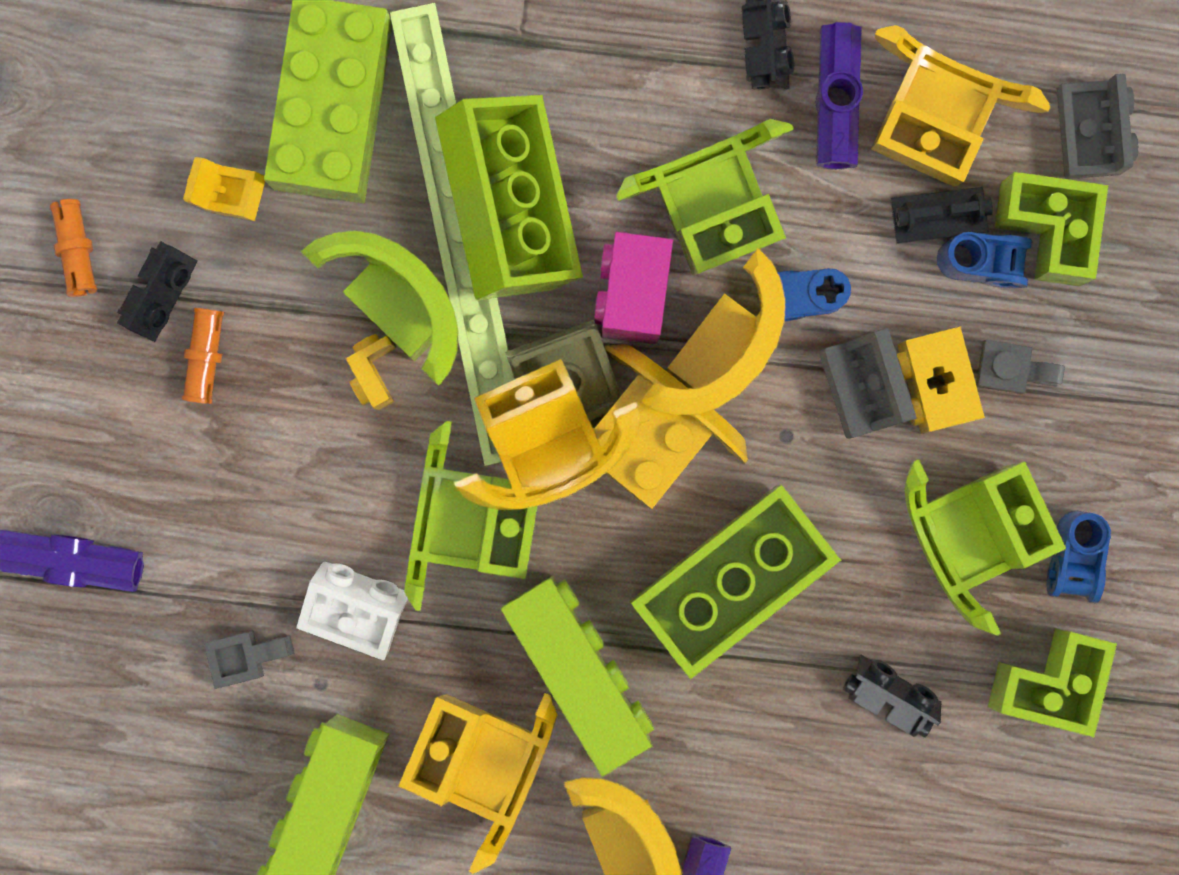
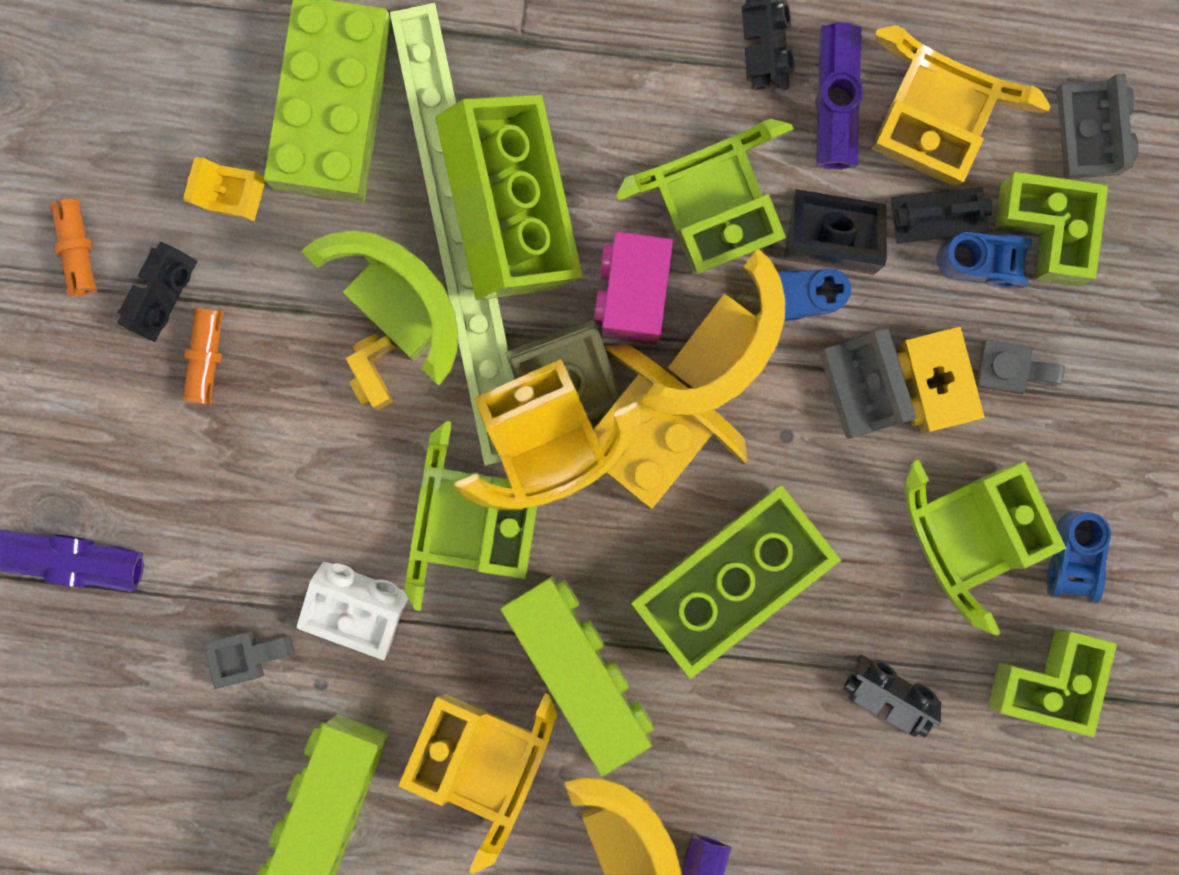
none -> black slope [783,189,887,275]

